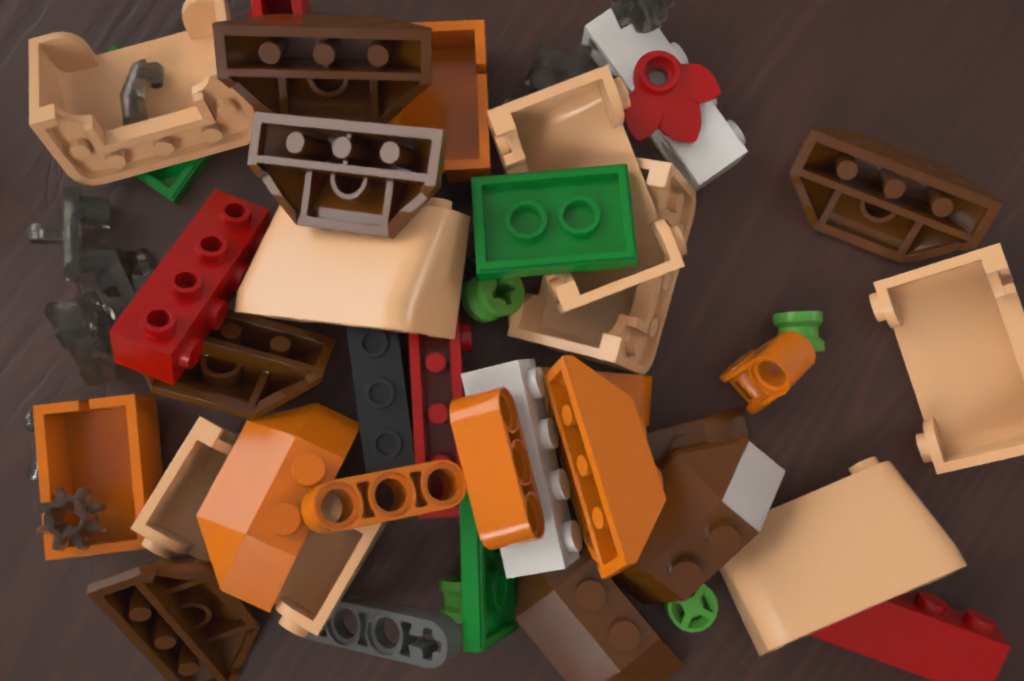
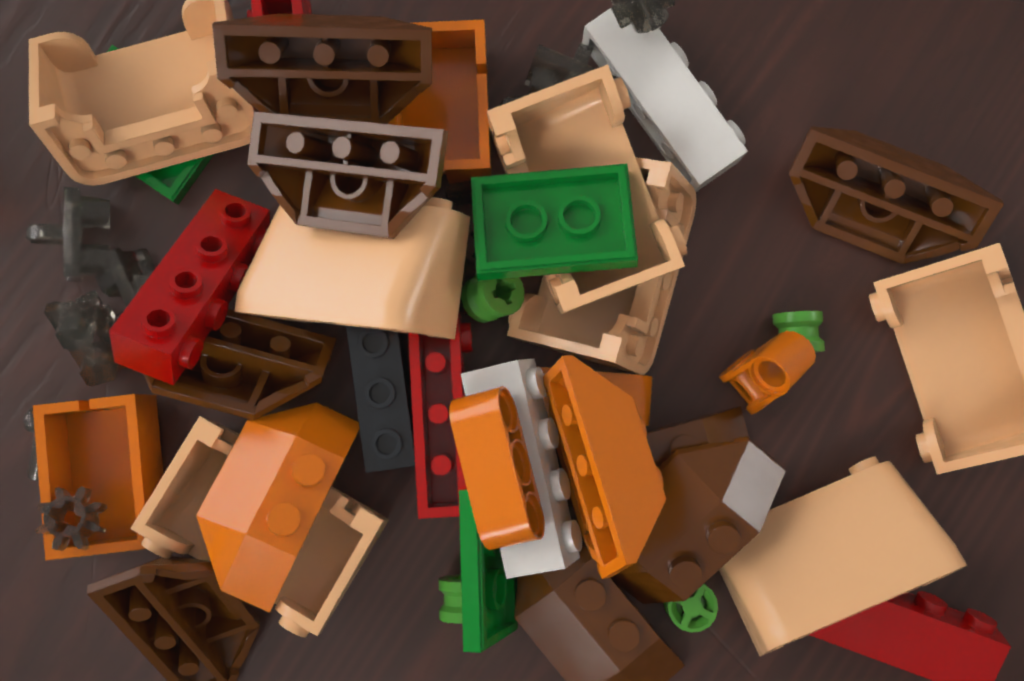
clear smoke arm [119,58,164,126] -> none
dark grey beam [297,593,463,668] -> none
orange beam [301,460,467,533] -> none
red plate [624,50,721,144] -> none

